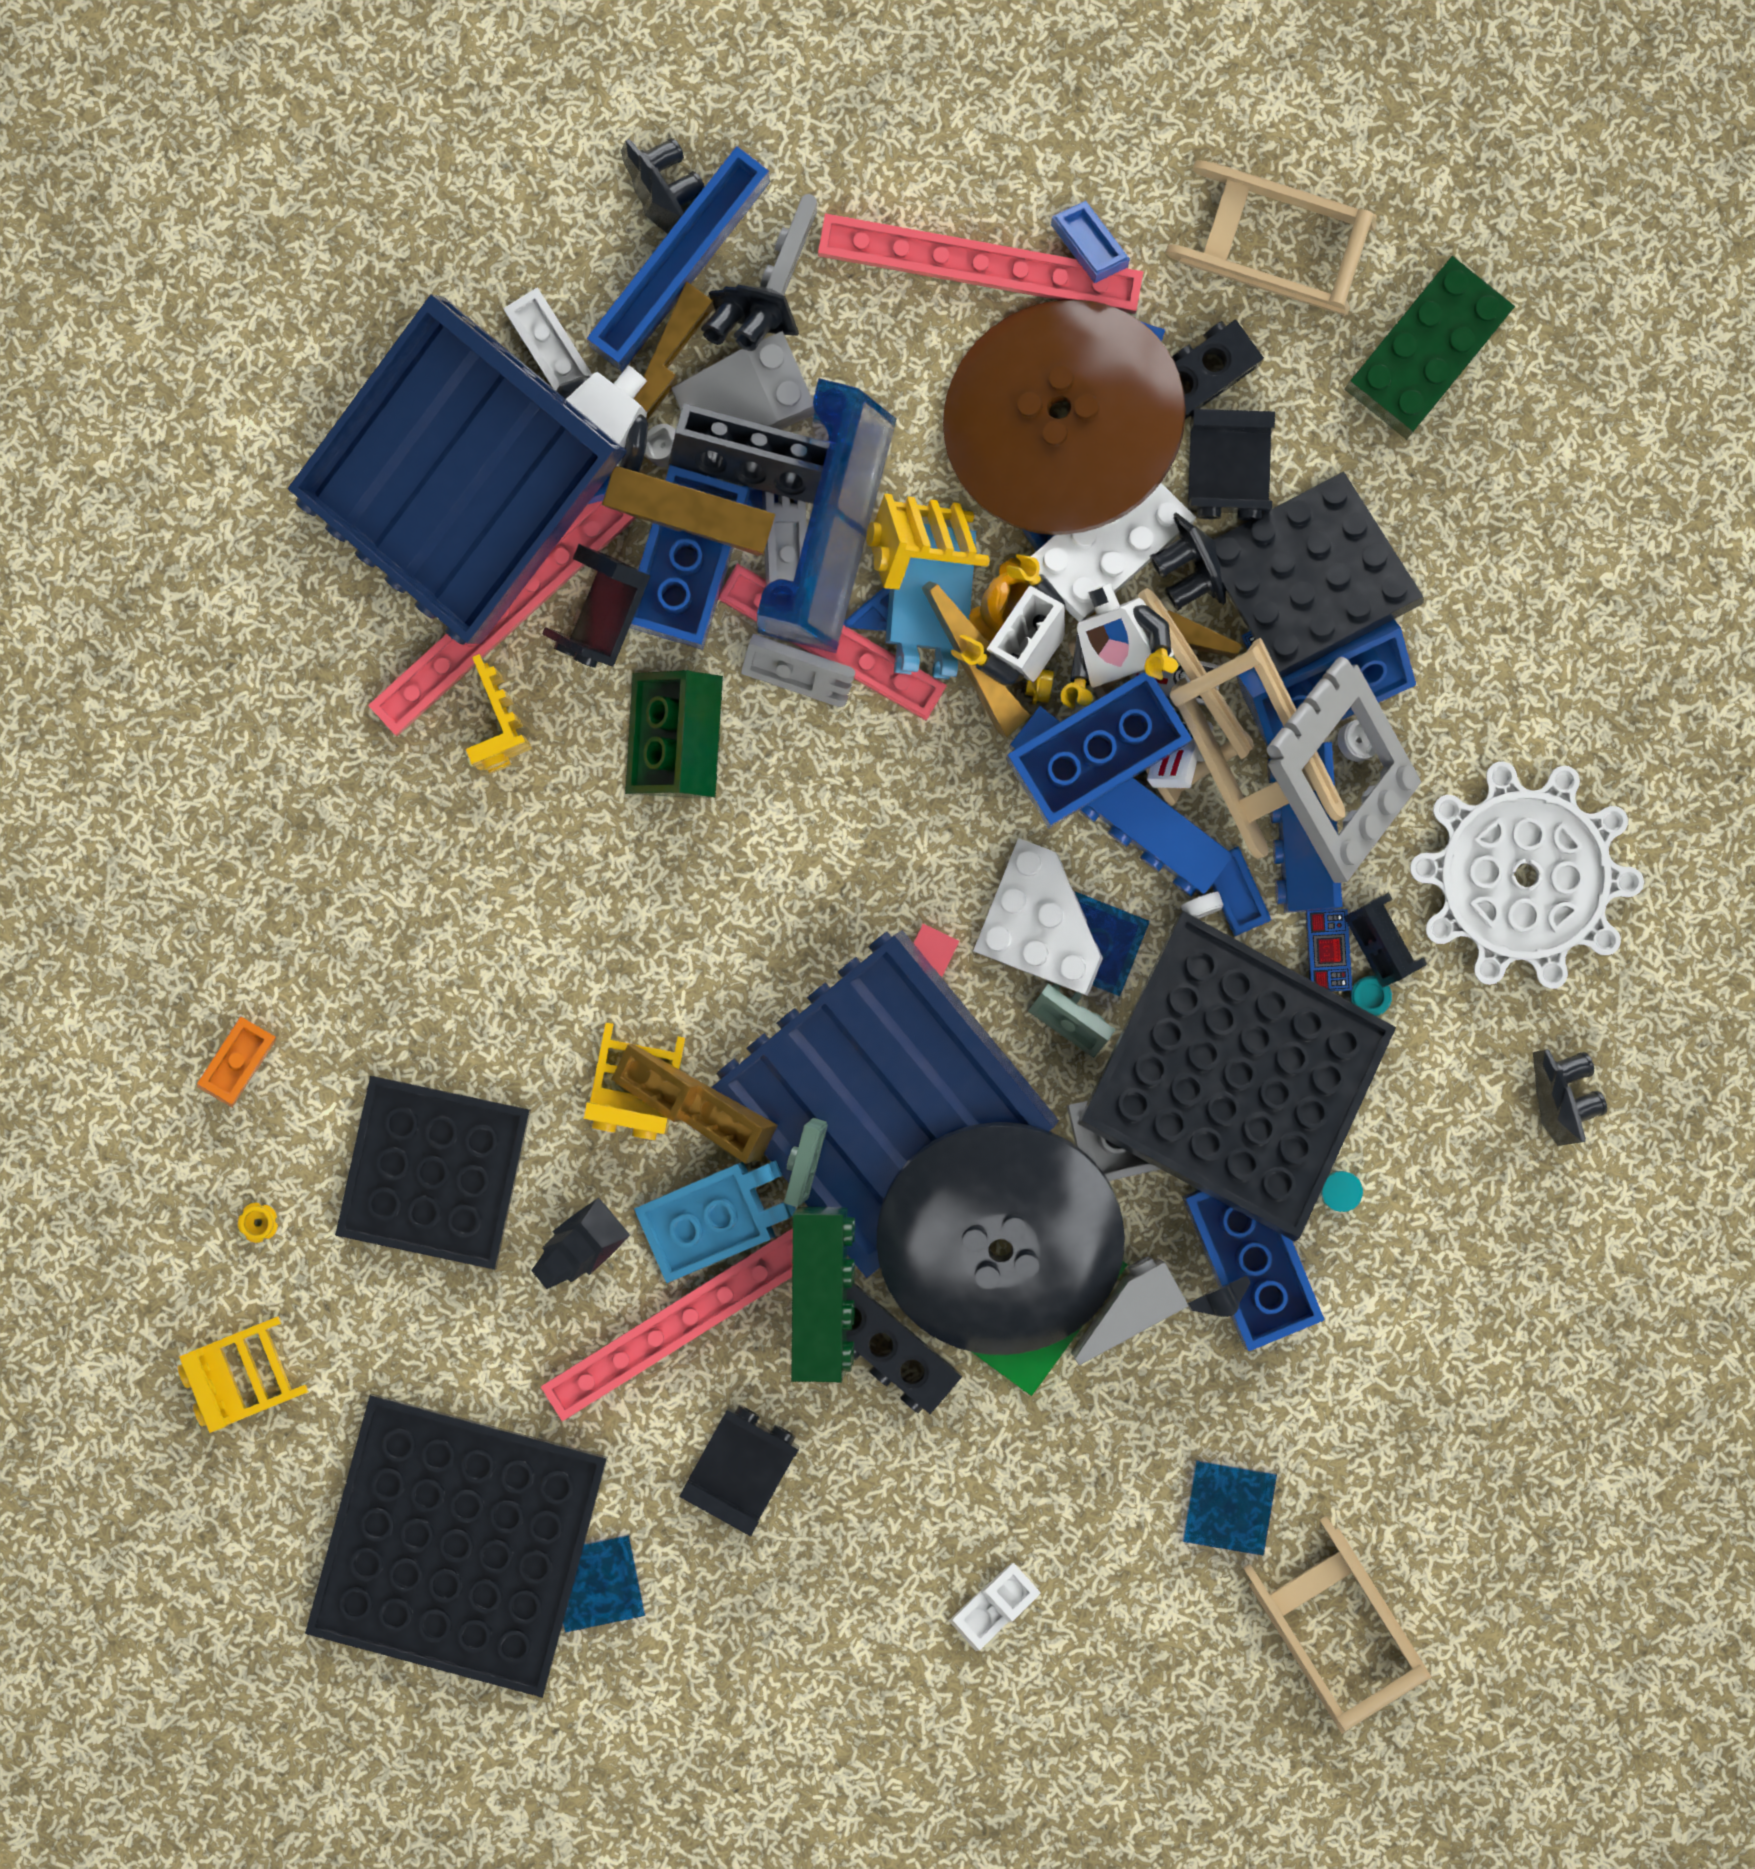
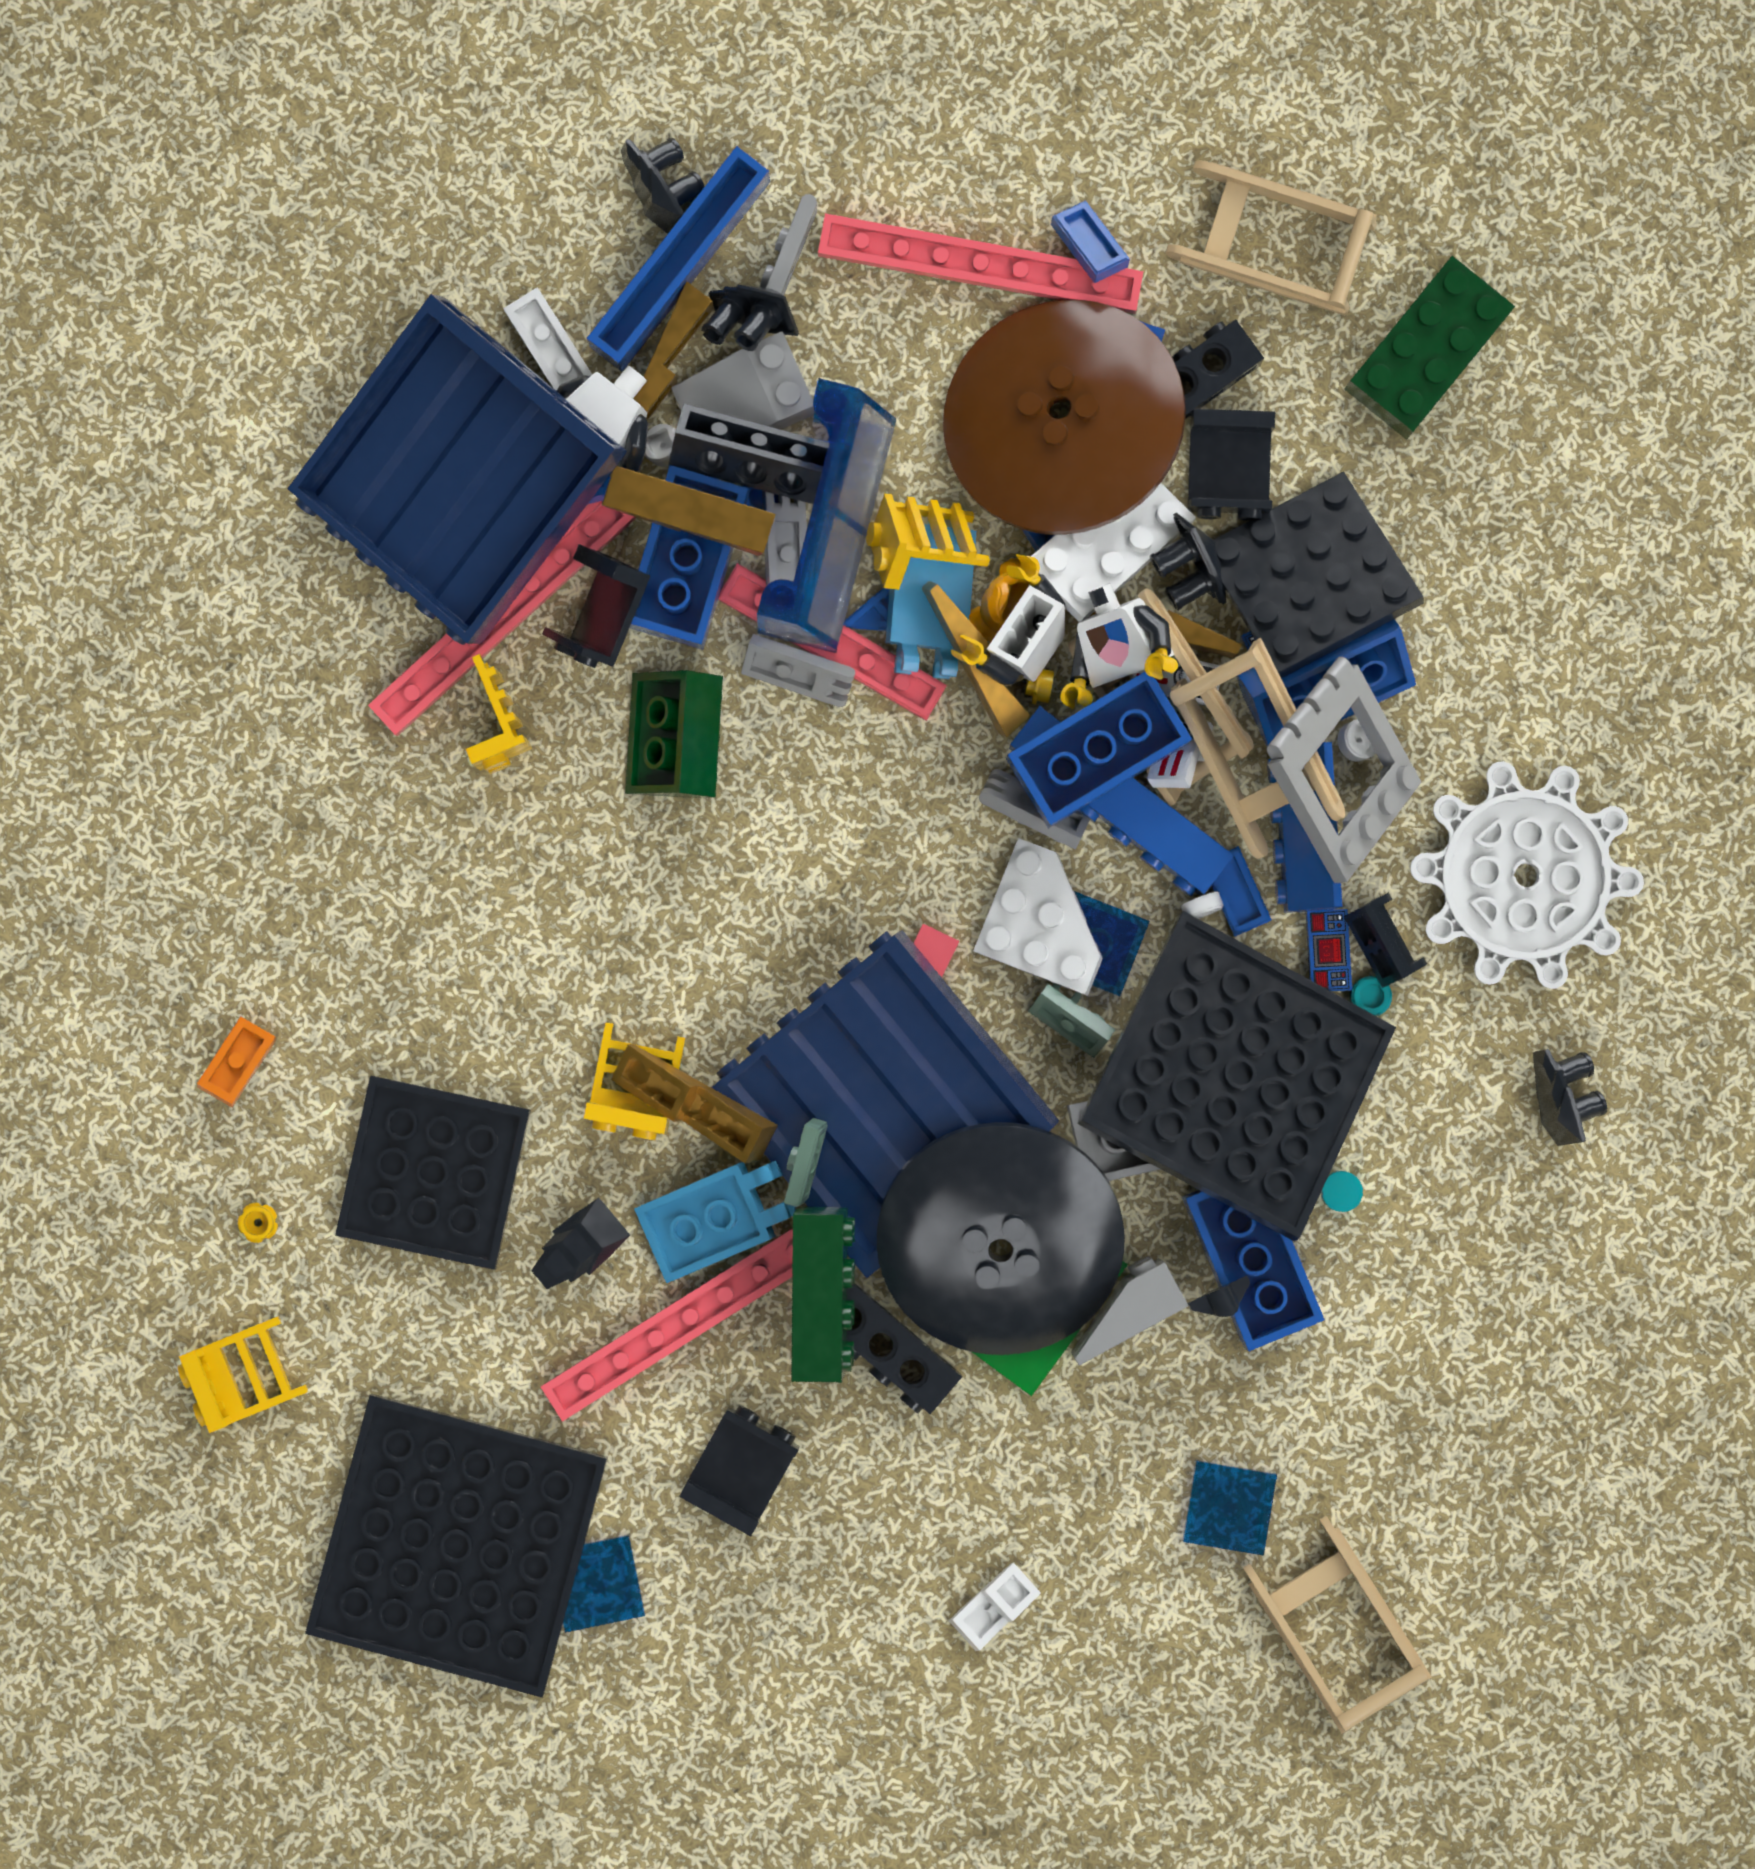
none -> light grey hinge [979,769,1090,849]

